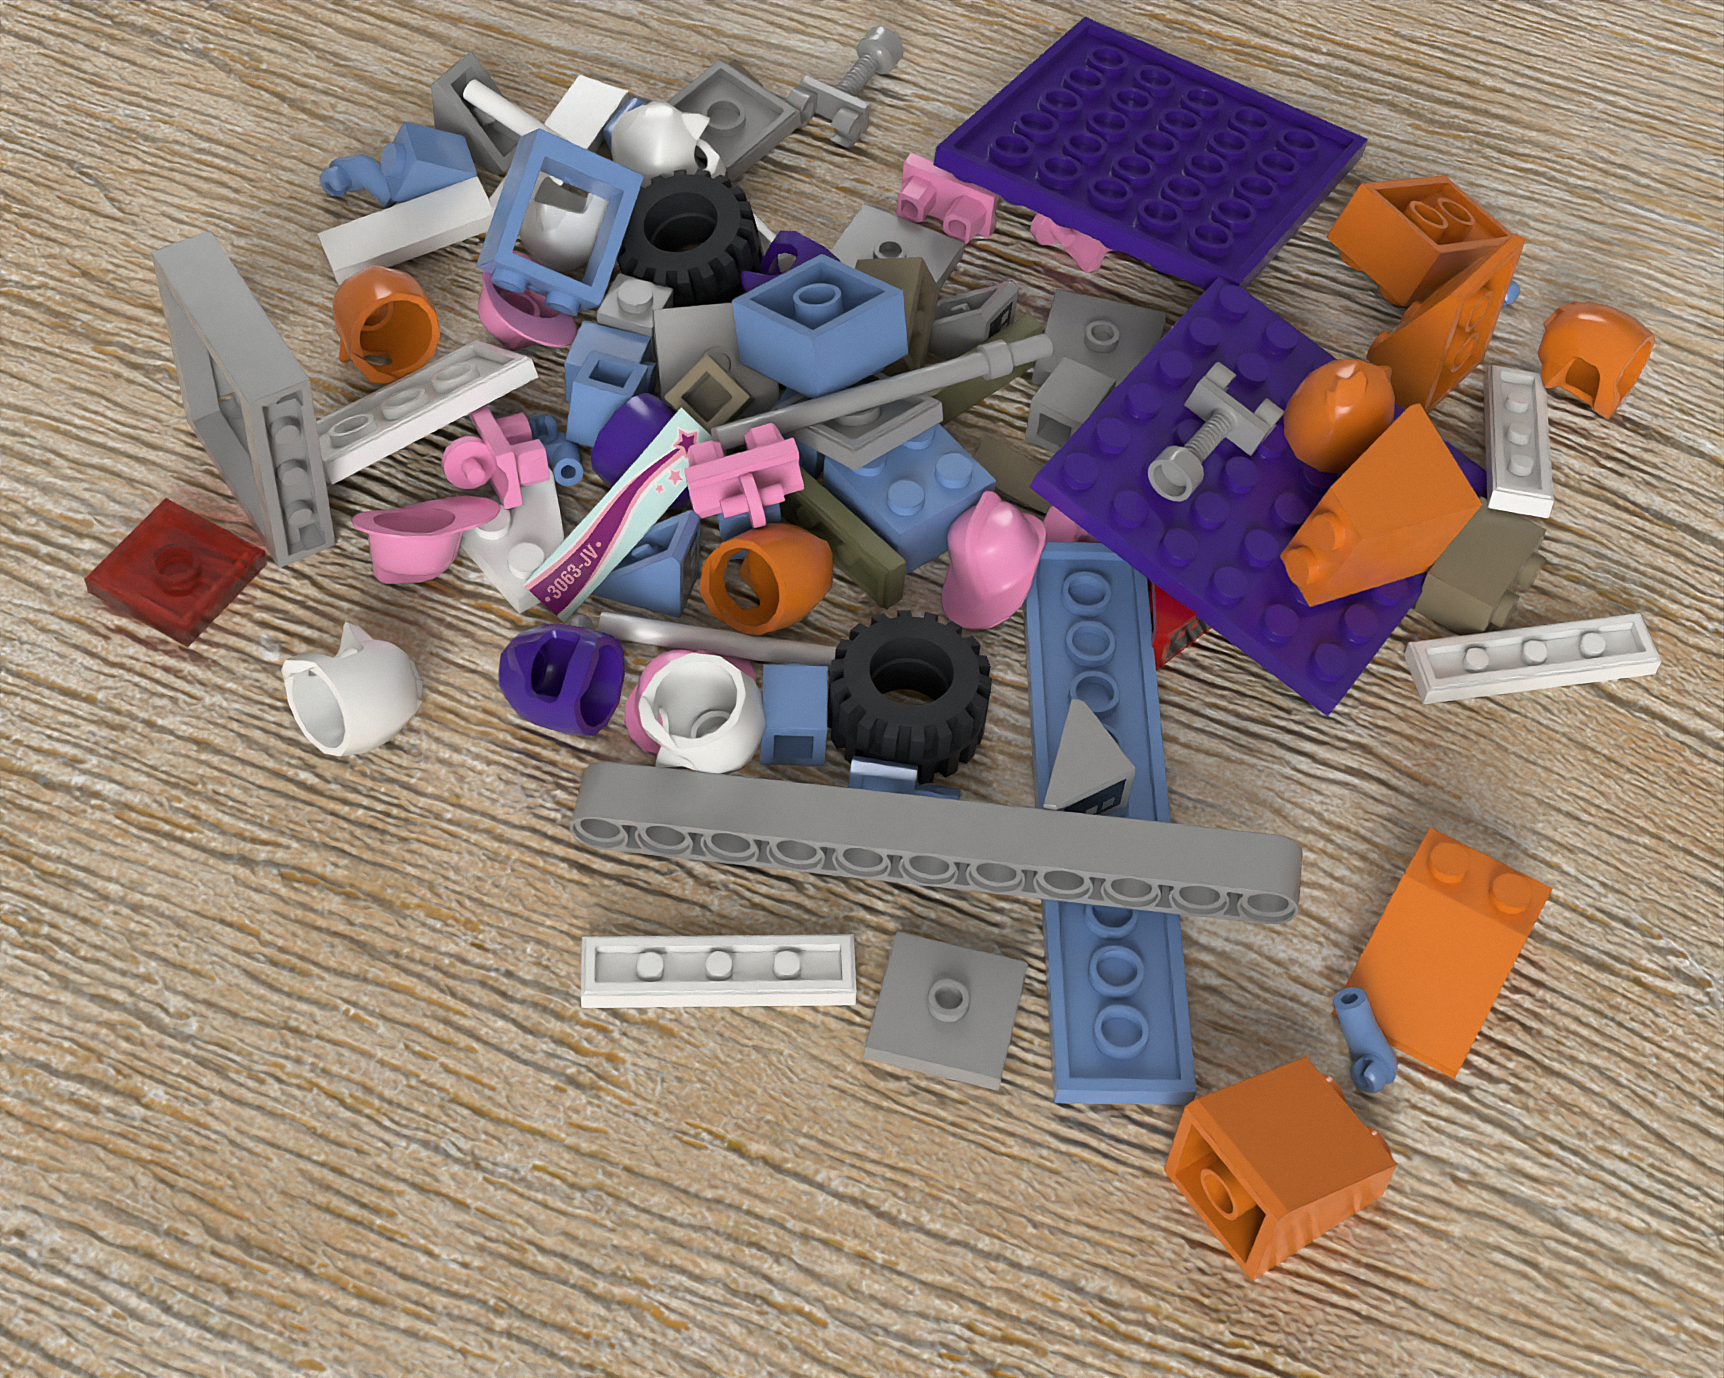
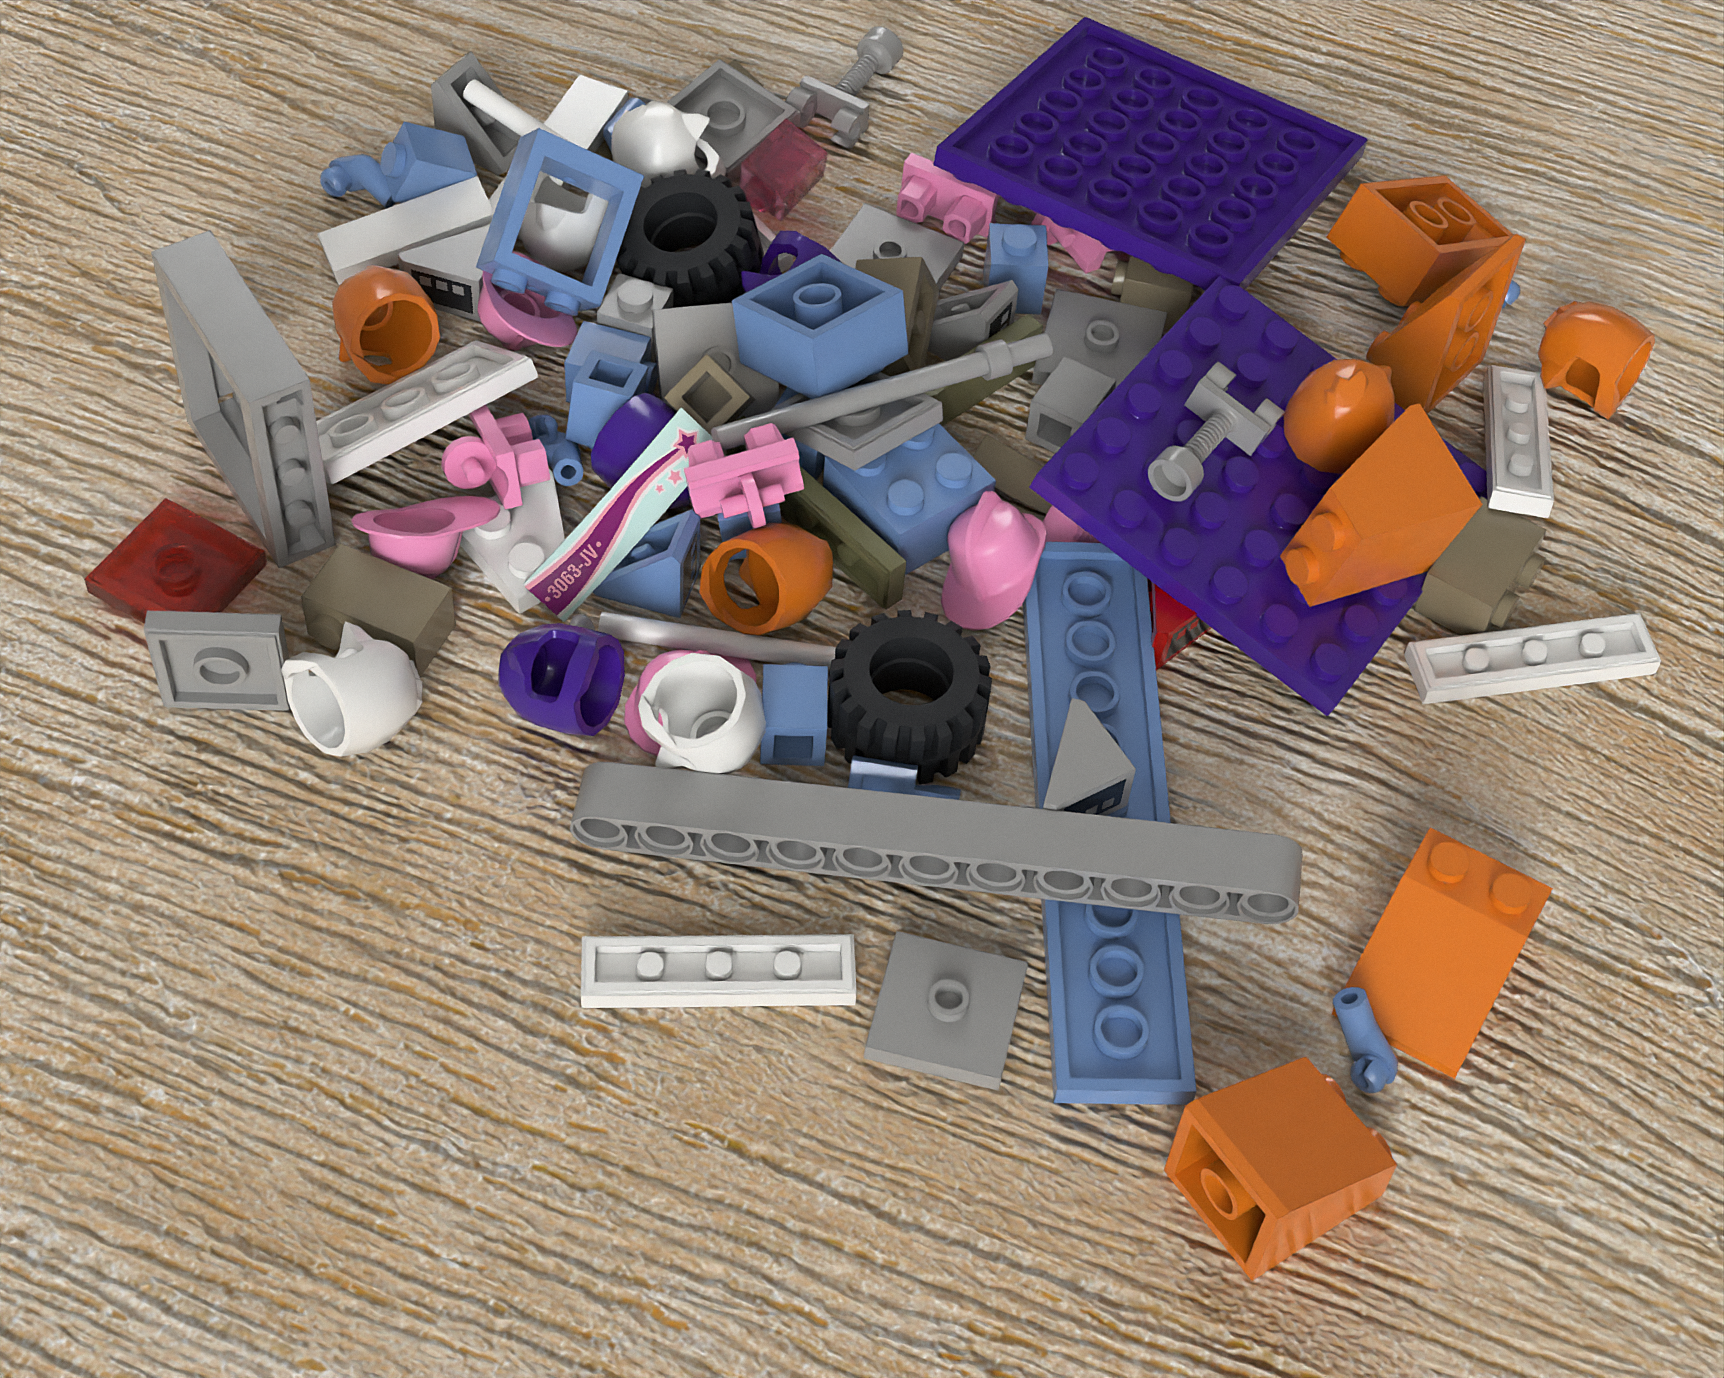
none -> light grey plate [144,610,291,711]
none -> dark tan brick [301,543,456,677]
none -> light grey slope [398,224,490,322]
none -> clear pink brick [739,118,828,221]
none -> medium blue brick [983,223,1048,314]
none -> dark tan brick [1111,256,1195,329]

